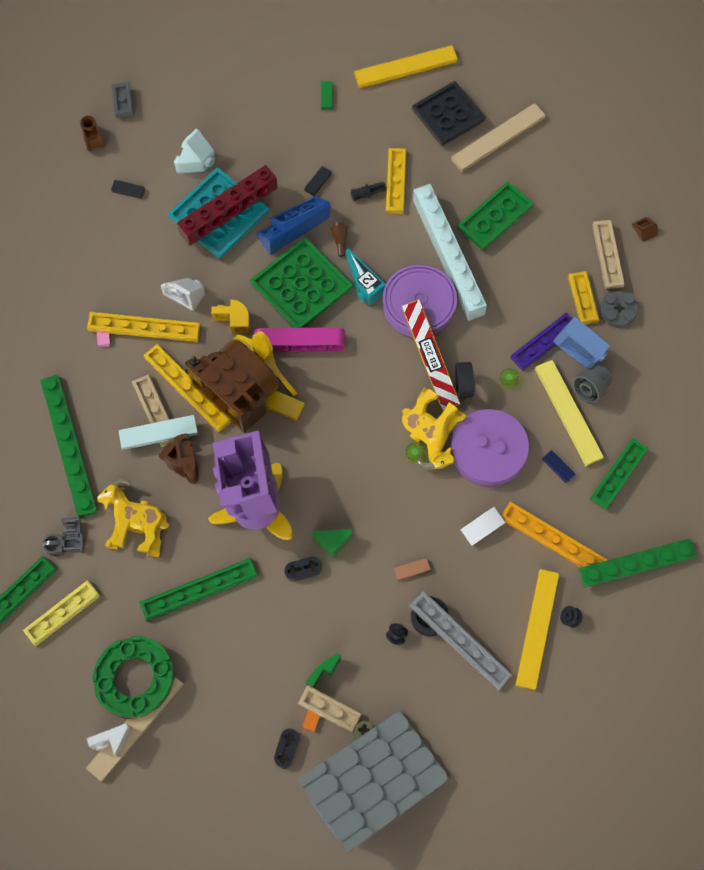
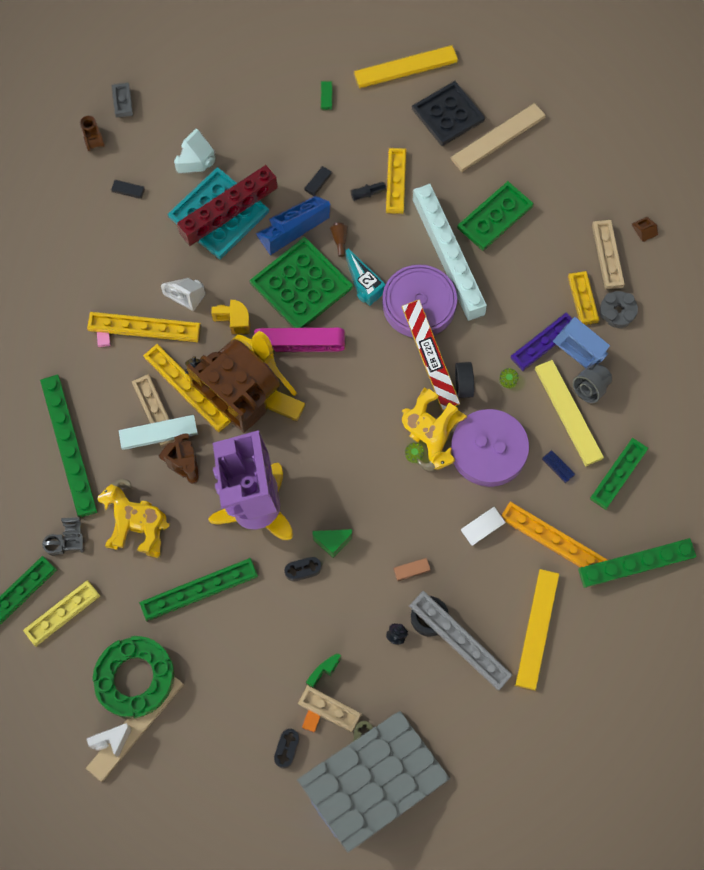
black wheel [560,606,583,628] -> none

